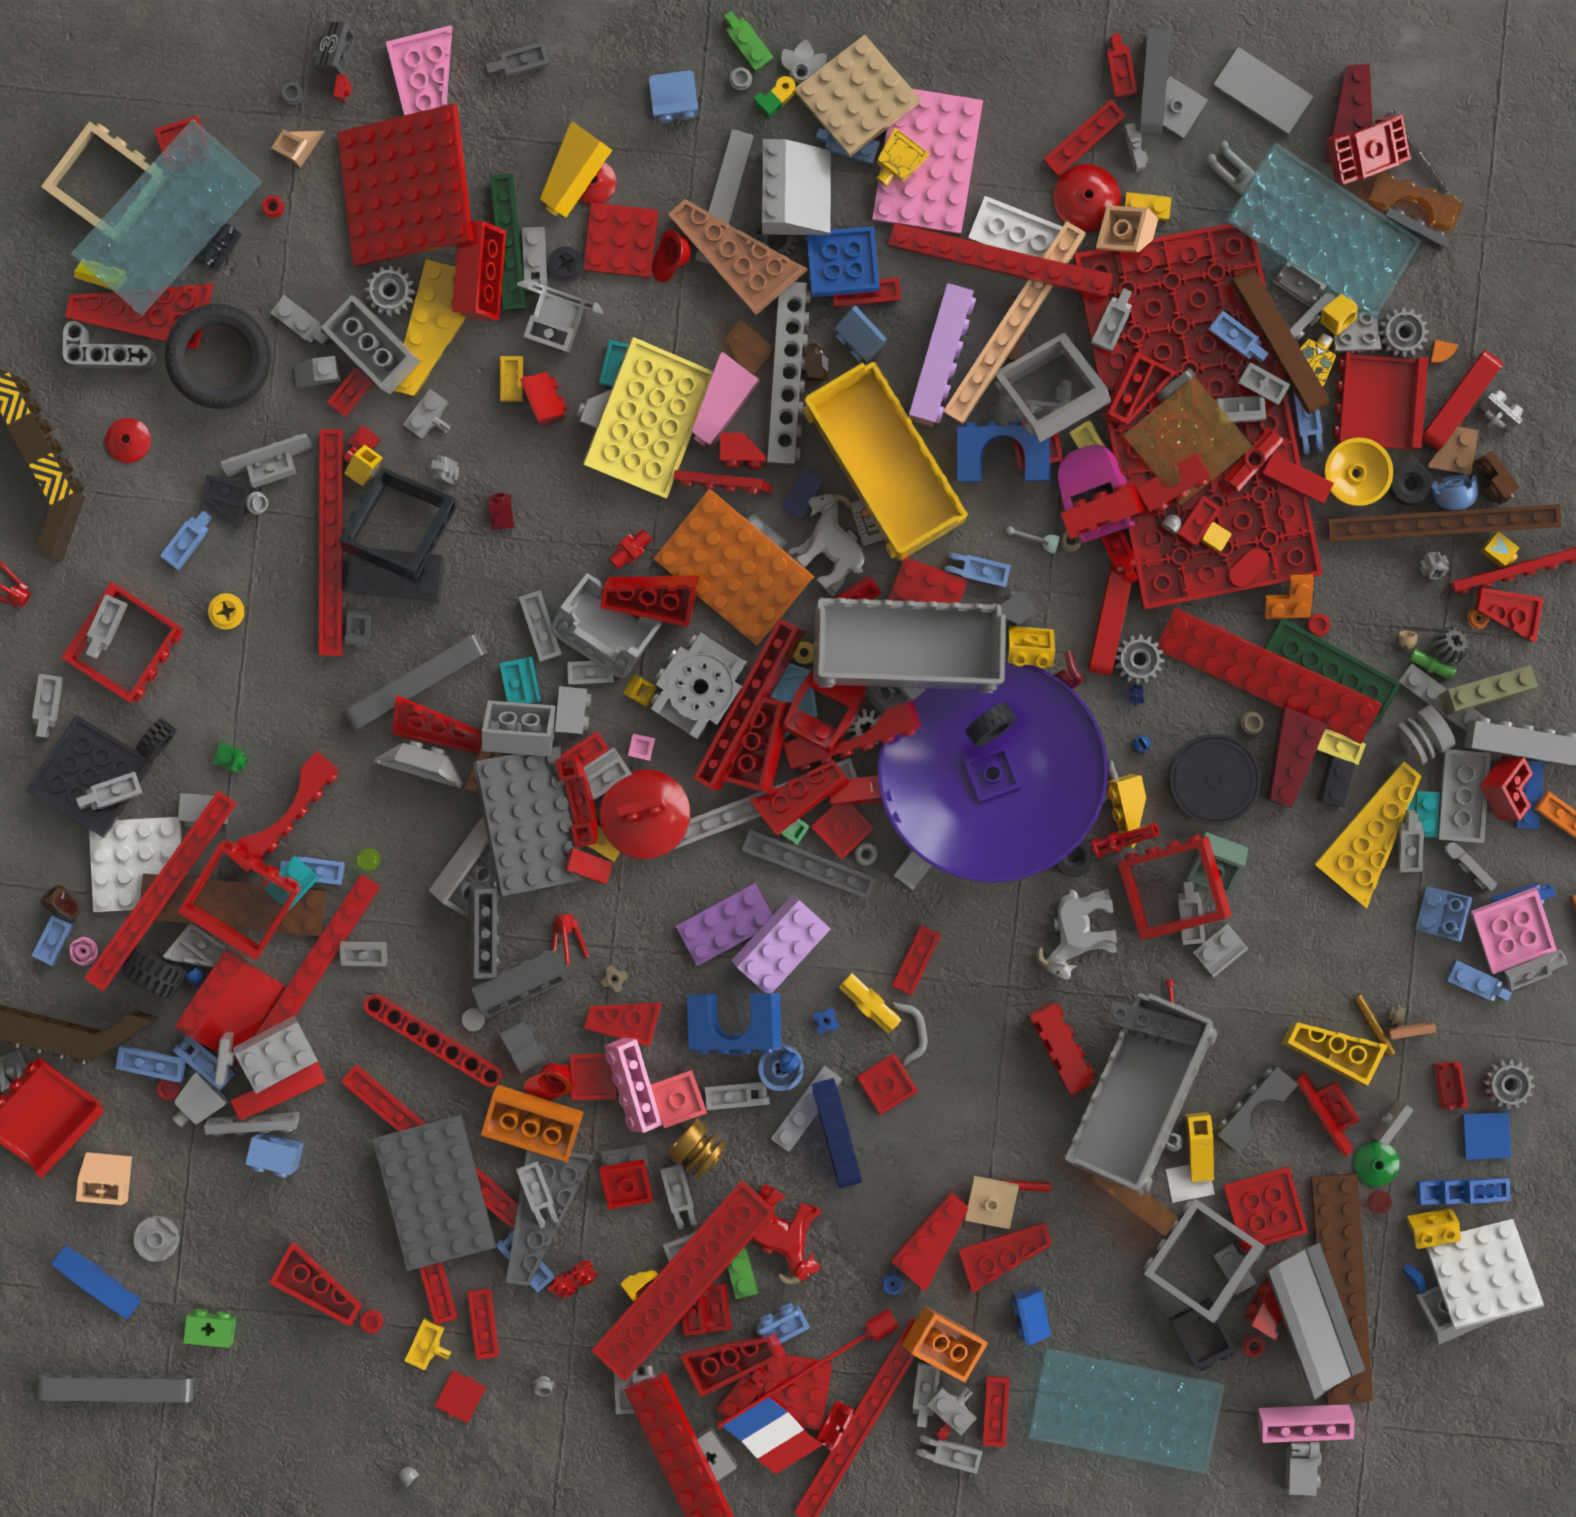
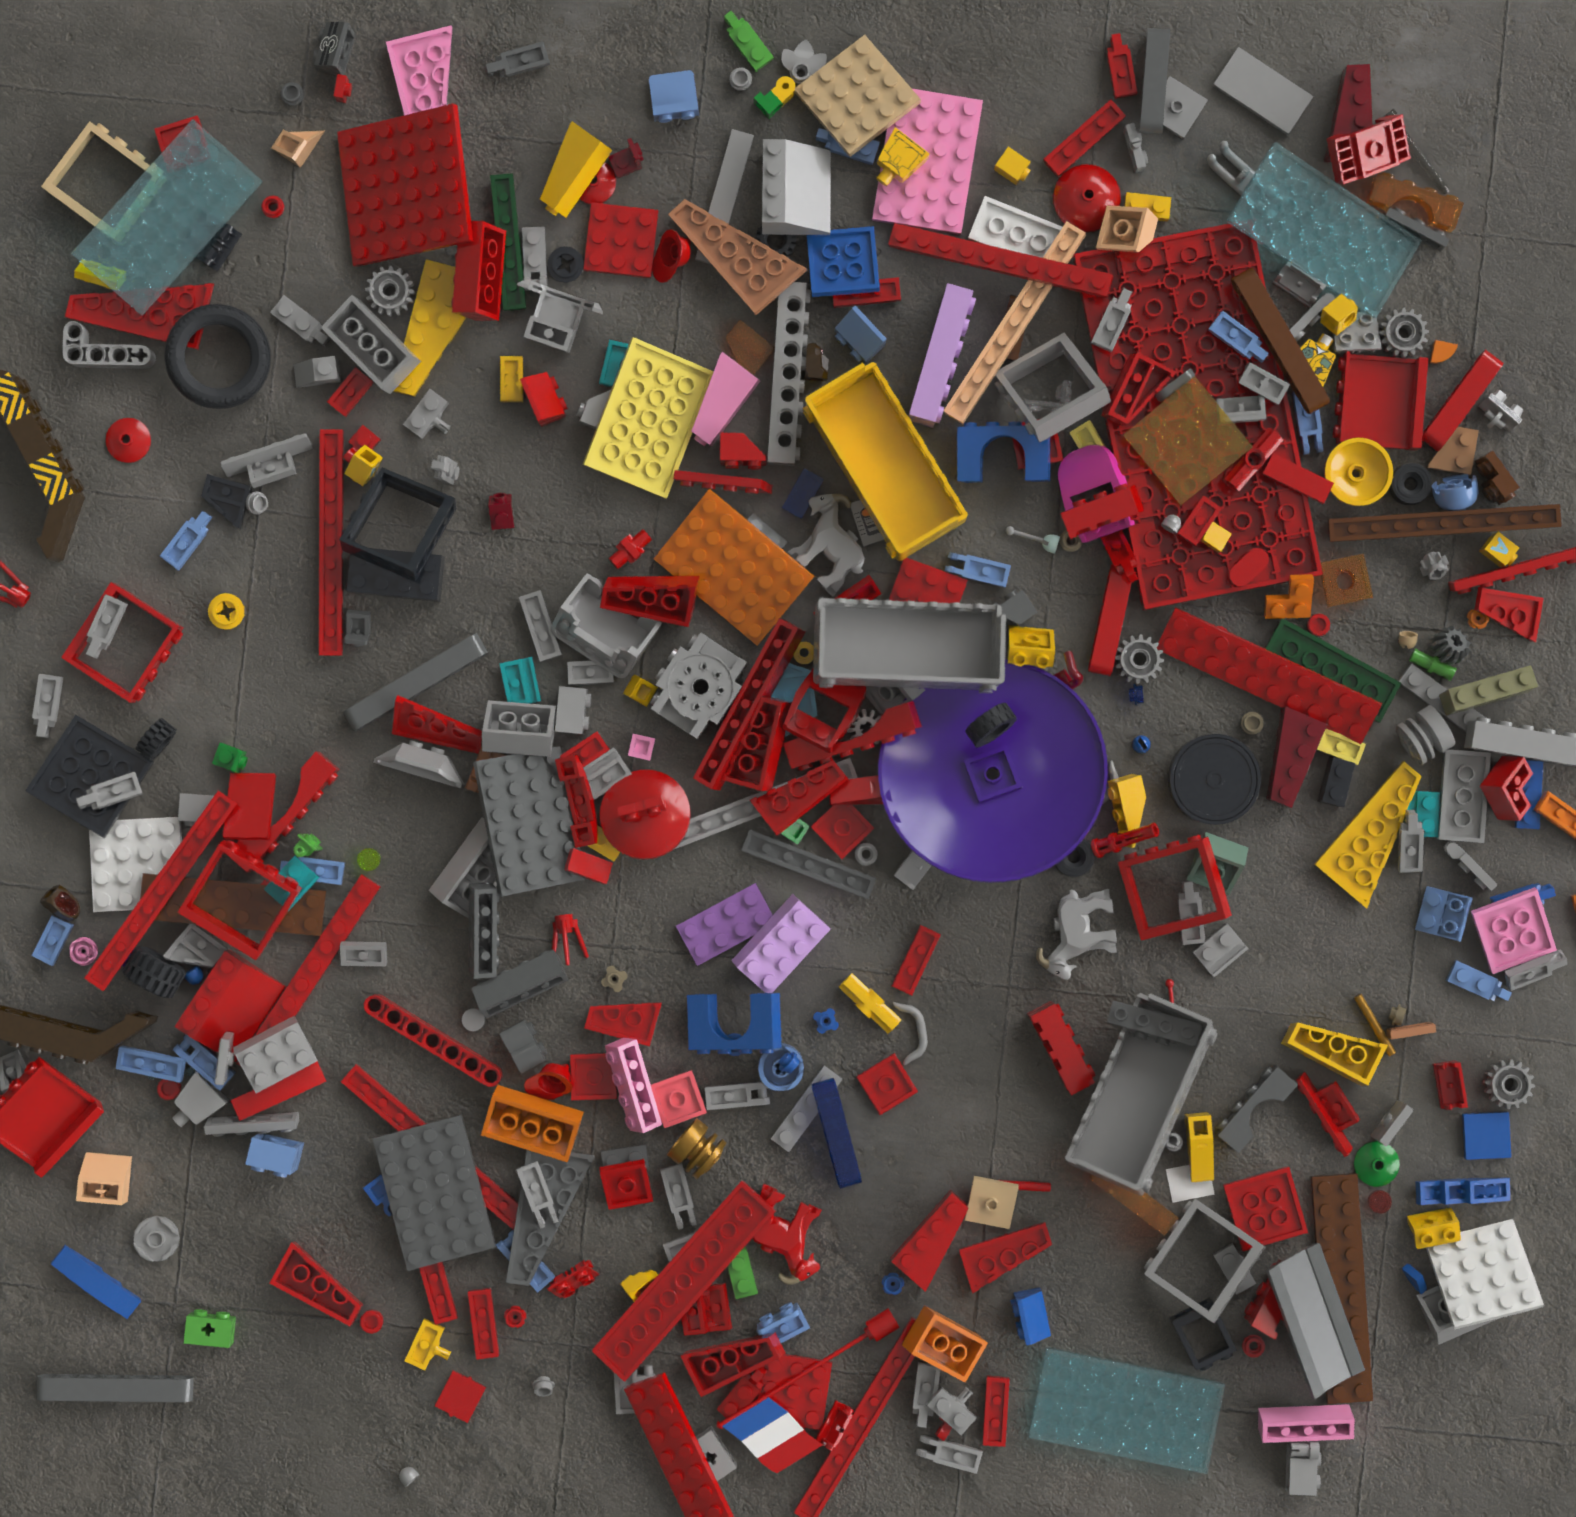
red arch [1136,452,1211,513] -> none
none -> red tile [223,773,276,840]
none -> bright green hinge [293,833,323,857]
none -> blue plate [363,1174,392,1216]
none -> red plate [504,1305,527,1328]
none -> dark red bracket [608,138,644,179]
none -> yellow brick [994,146,1031,185]
none -> clear orange piece [1321,553,1373,607]

